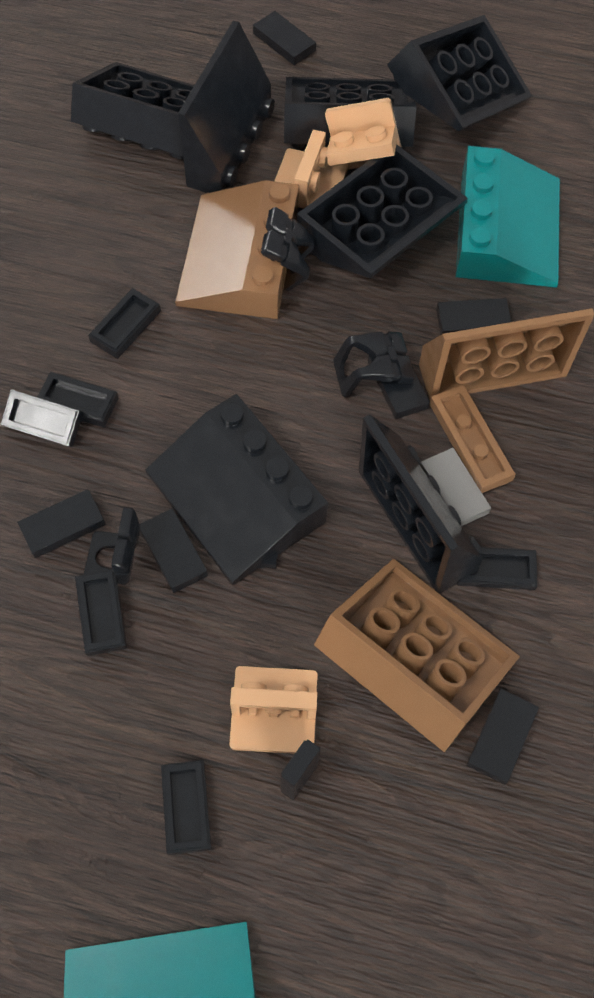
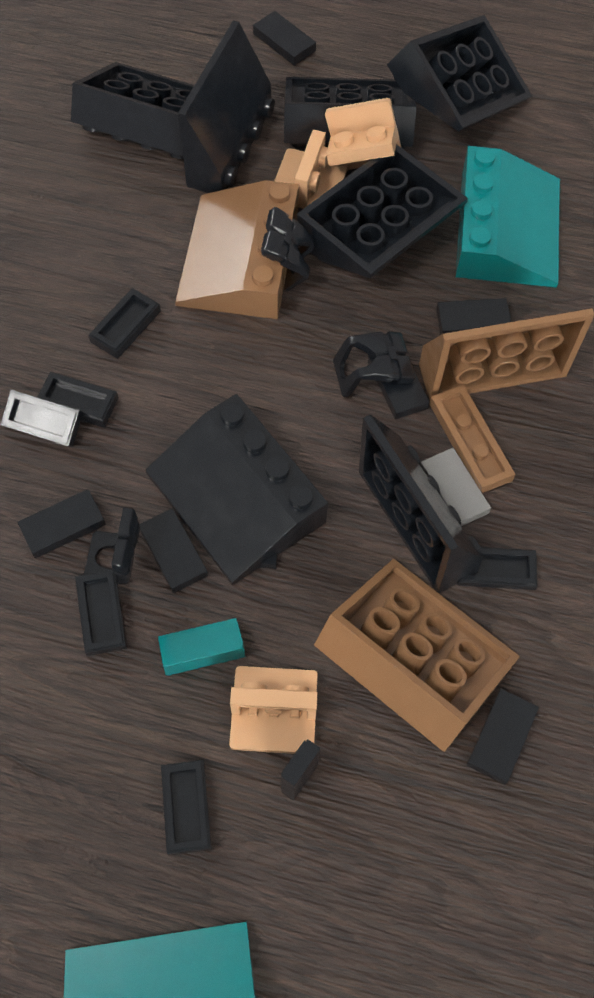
none -> teal slope [158,618,246,676]

